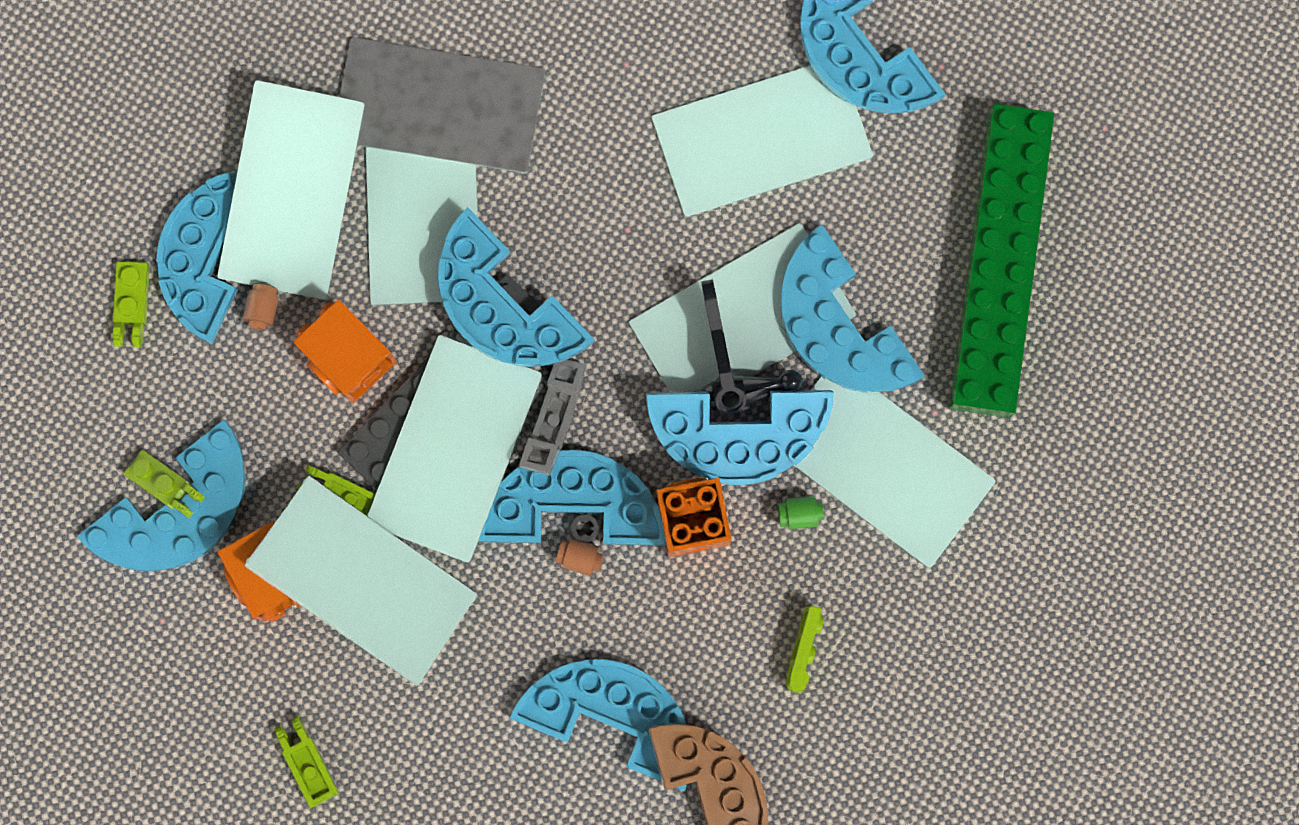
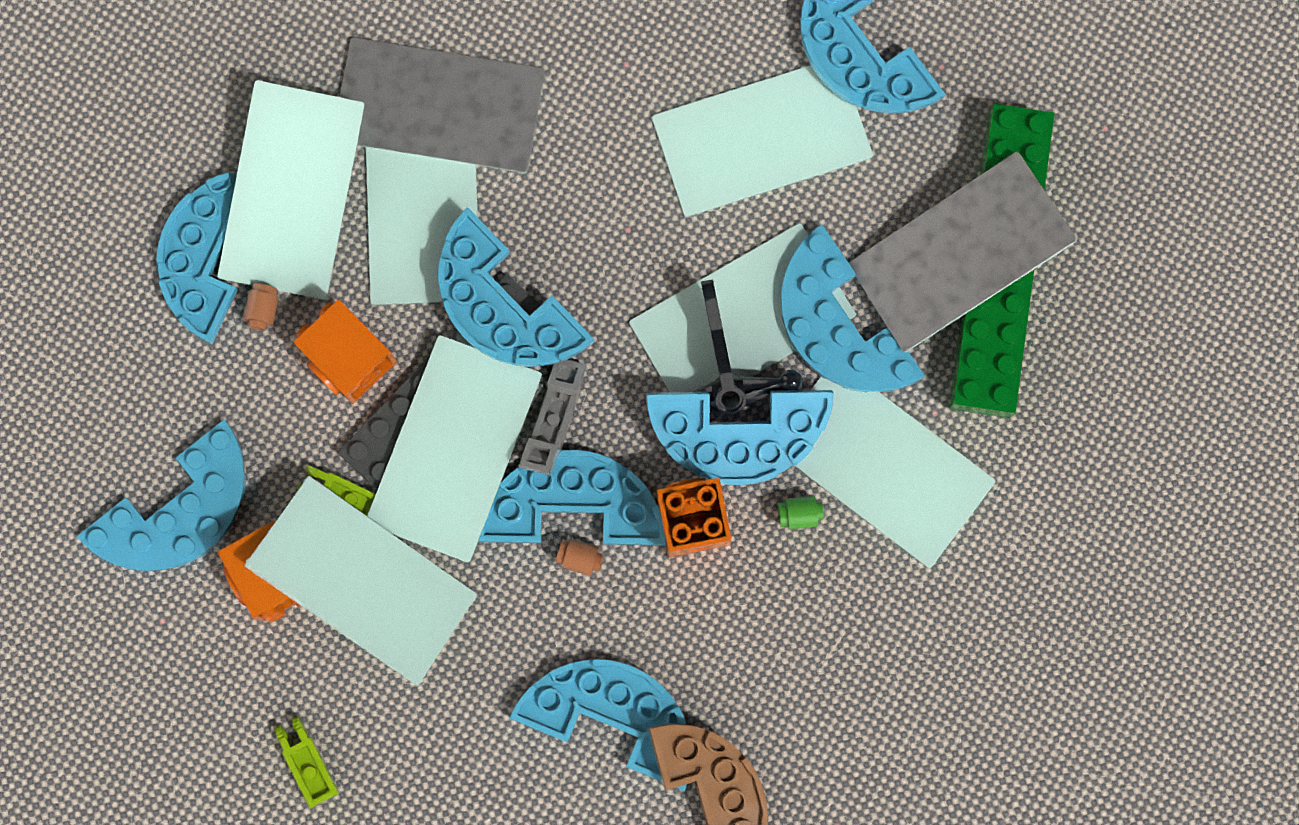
lime hinge [113,262,150,348] -> none
lime hinge [123,450,205,518] -> none
dark grey bush [571,514,599,543] -> none
lime hinge [785,605,824,694] -> none
none -> flat silver piece [849,152,1077,352]

